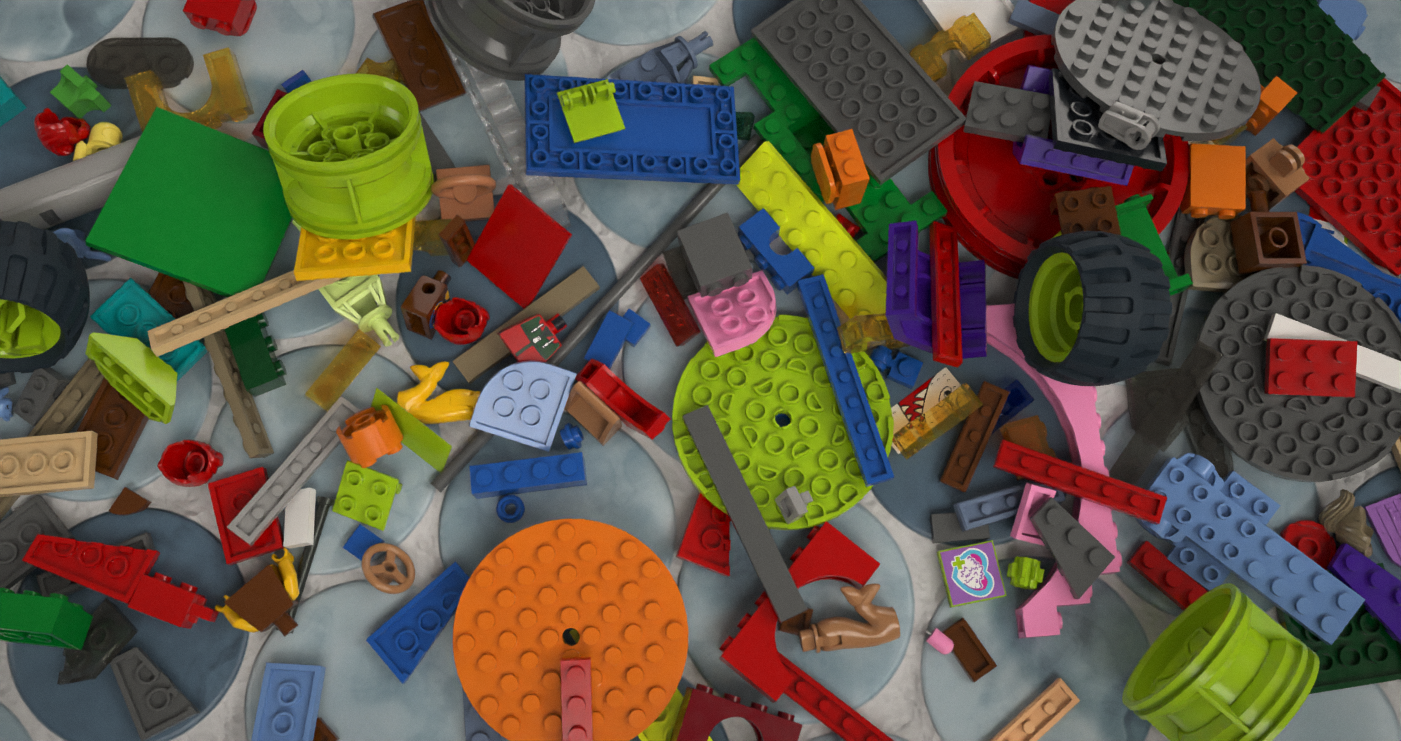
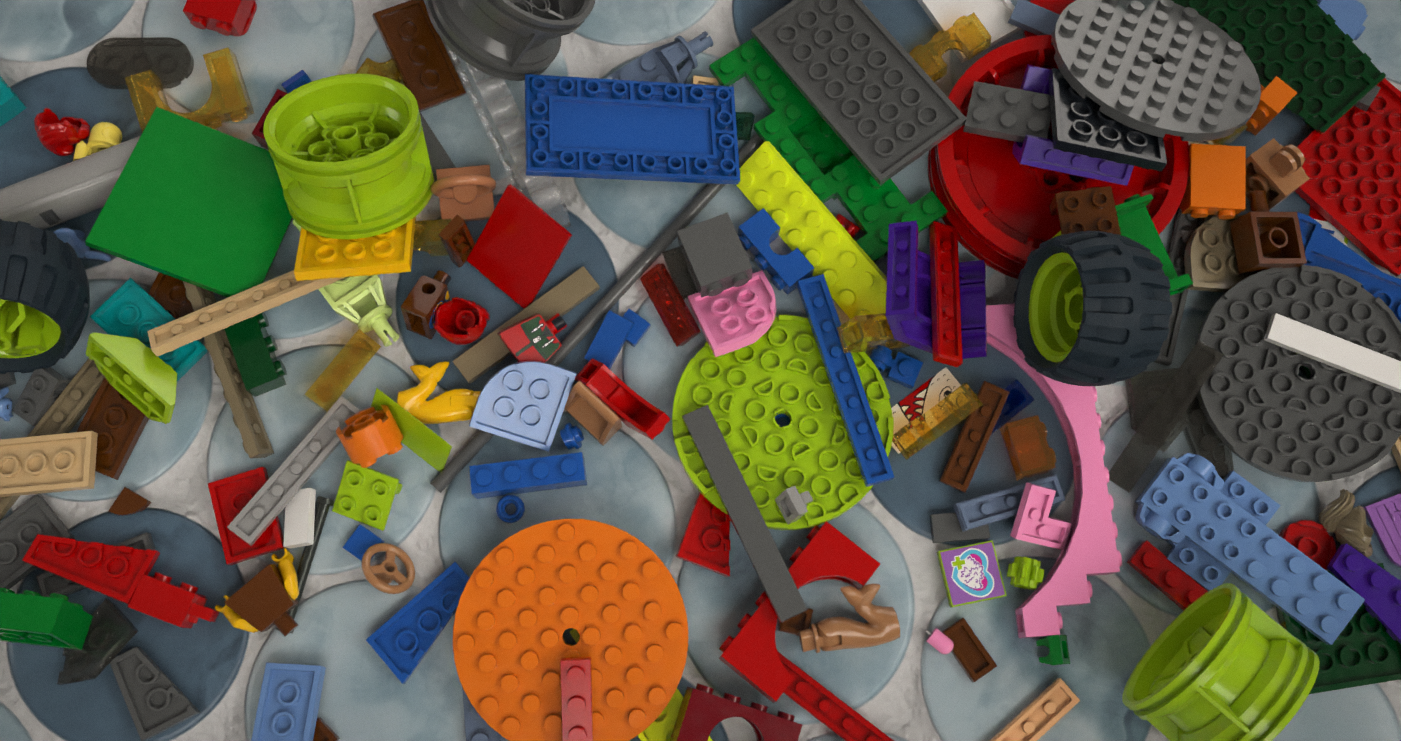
bright green brick [50,64,112,118] -> none
red hair [157,439,224,487] -> none
lime hinge [557,79,625,143] -> none
orange brick [811,129,870,210] -> none
red tile [993,440,1167,525] -> none
dark grey wing [1030,497,1115,599] -> none
light grey piece [1098,101,1160,150] -> none
red plate [1264,338,1358,397] -> none
none -> green tile [1036,635,1070,665]

